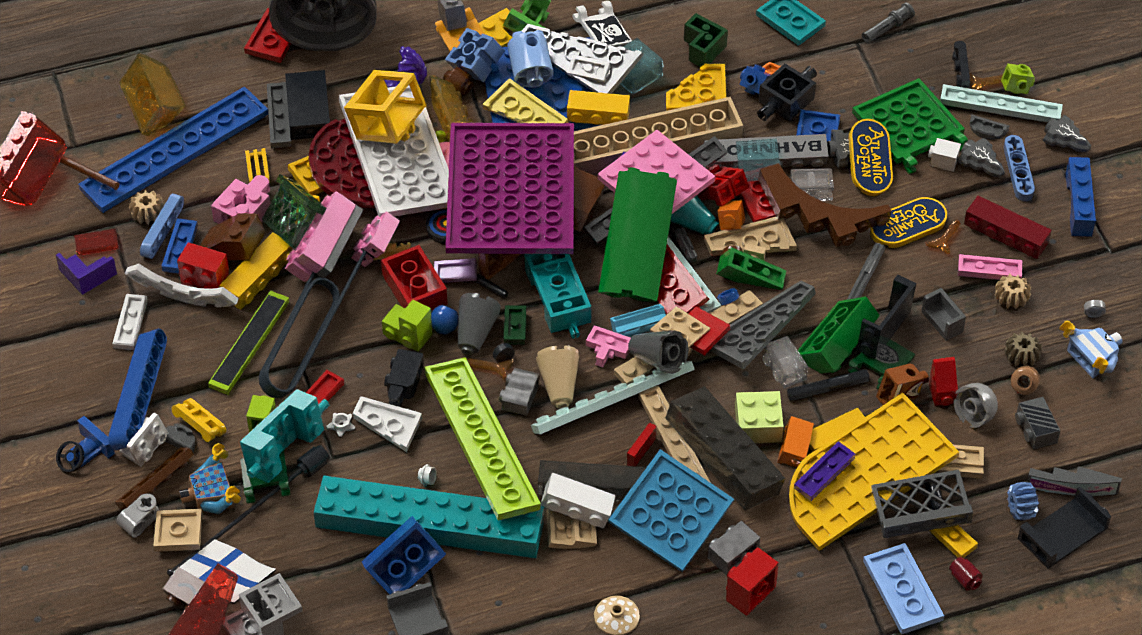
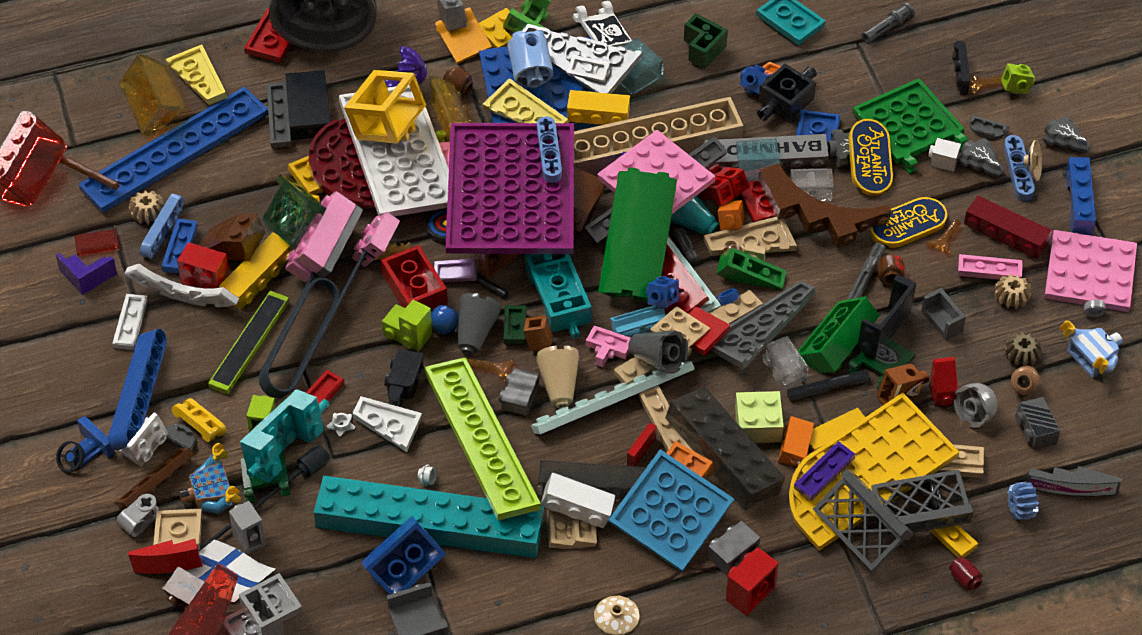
bright pink brick [211,175,271,224] -> none
yellow tile [245,148,270,183] -> none
medium blue brick [445,28,505,82] -> none
black tile [492,343,515,365] -> none
yellow plate [666,64,726,111] -> none
light blue plate [863,543,944,634] -> none
light aqua plate [940,84,1063,122] -> none
black panel [1017,486,1111,569] -> none
none -> red slope [128,539,203,574]
none -> light yellow wing [165,45,228,105]
none -> light grey brick [229,501,266,555]
none -> dark orange brick [524,315,553,351]
none -> medium blue beam [537,116,562,183]
none -> blue brick [646,276,679,309]
none -> orange hinge [667,441,714,479]
none -> dark grey fence [813,469,914,572]
none -> reddish brown head [877,255,905,286]
none -> tan dish [1024,140,1042,181]
none -> bright pink plate [1044,230,1137,312]

